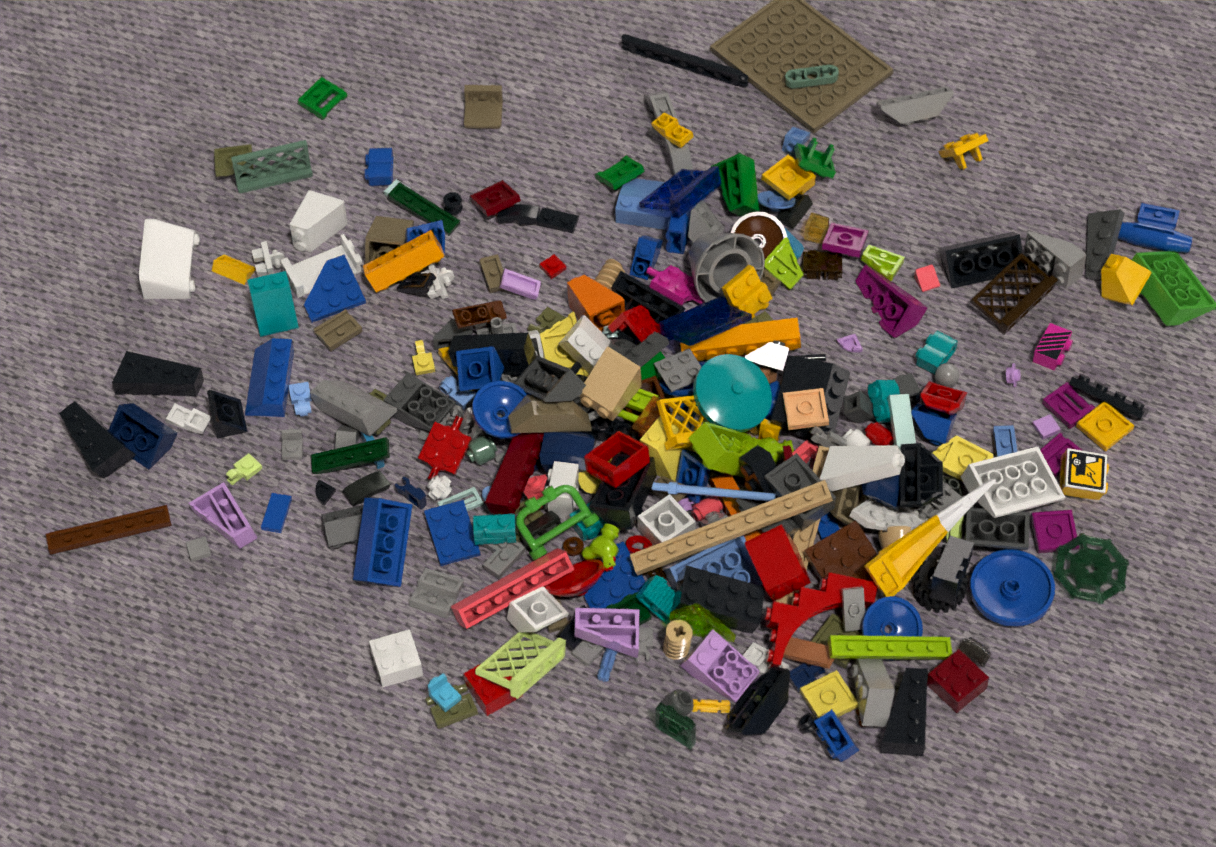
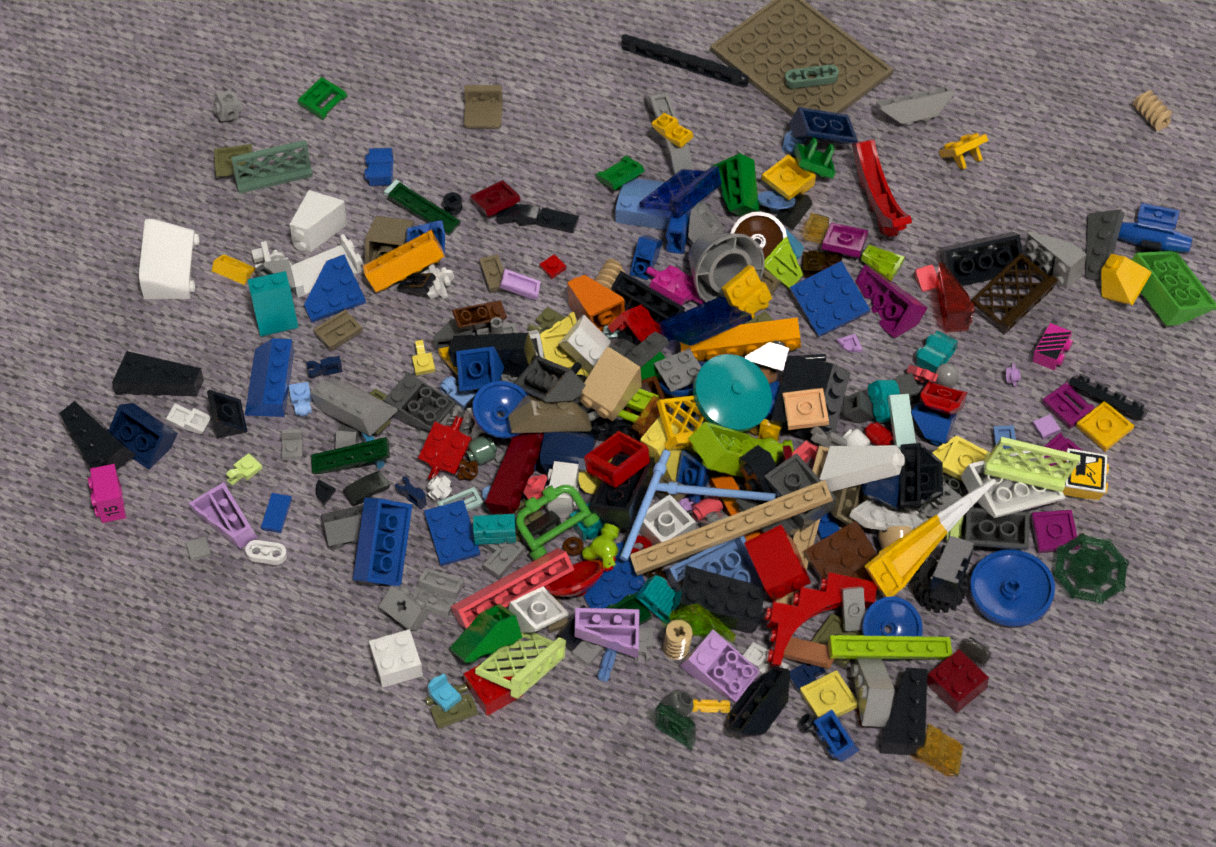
reddish brown plate [46,505,172,555] -> none
none -> dark pink brick [88,464,126,523]
none -> light grey brick [213,91,242,121]
none -> white plate [245,540,287,565]
none -> light grey slope [255,259,295,290]
none -> dark blue plate [306,356,343,378]
none -> light grey brick [379,585,432,630]
none -> green slope [450,604,523,663]
none -> reddish brown plate [457,459,478,480]
none -> light blue bar [620,450,671,561]
none -> dark blue slope [789,107,858,144]
none -> blue plate [790,261,870,338]
none -> red arch [851,140,912,237]
none -> coral plate [907,365,938,383]
none -> clear yellow hinge [916,723,964,777]
none -> clear red slope [935,263,975,333]
none -> yellowish green fence [984,437,1080,492]
none -> tan piece [1132,90,1172,131]
none -> black tile [1140,240,1162,253]

